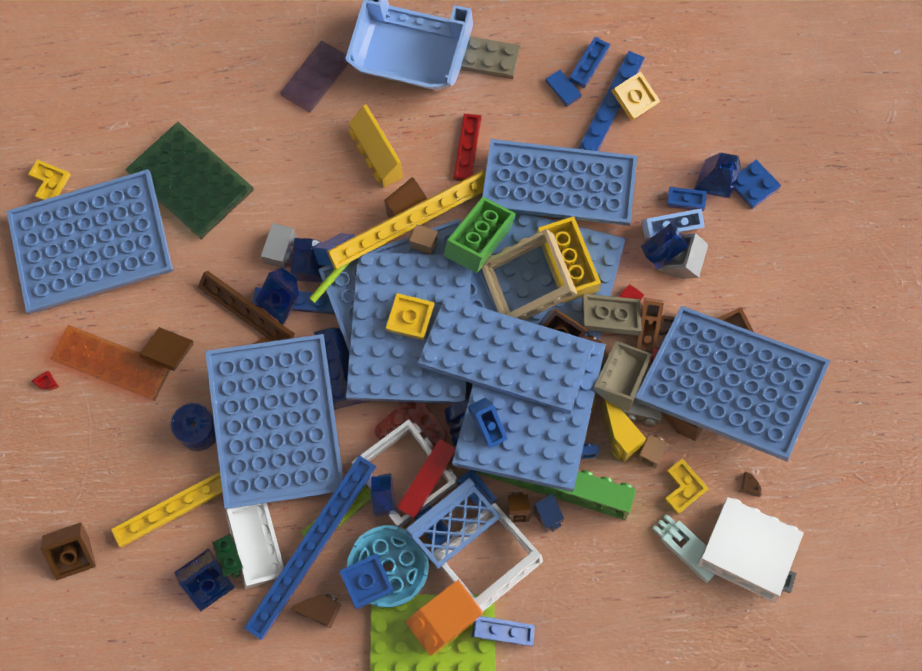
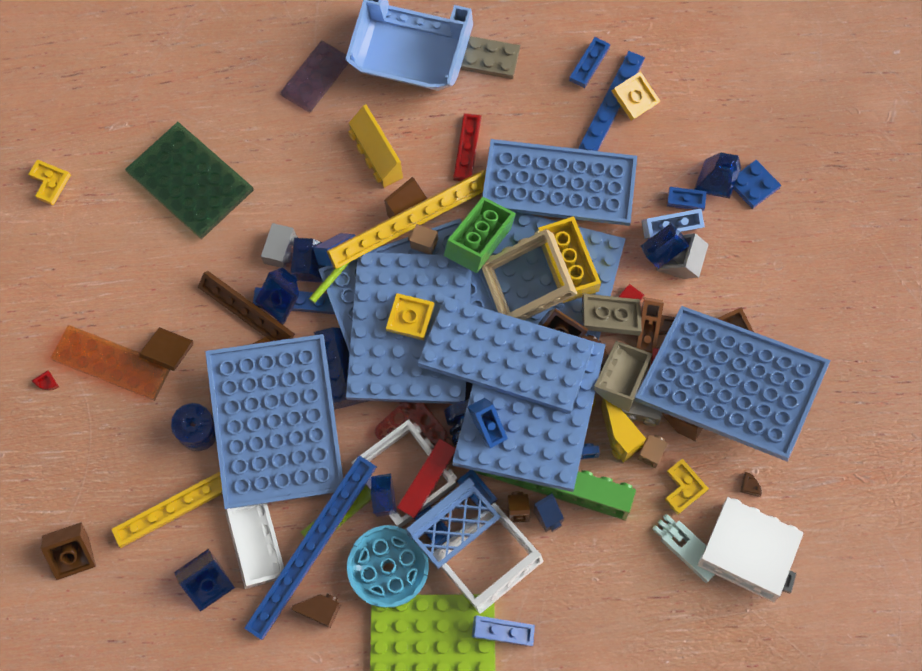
medium blue plate [7,169,173,314] -> none
dark green hinge [212,534,243,578] -> none
blue plate [339,553,394,610] -> none
orange slope [405,580,484,656] -> none
blue tile [546,70,582,107] -> none

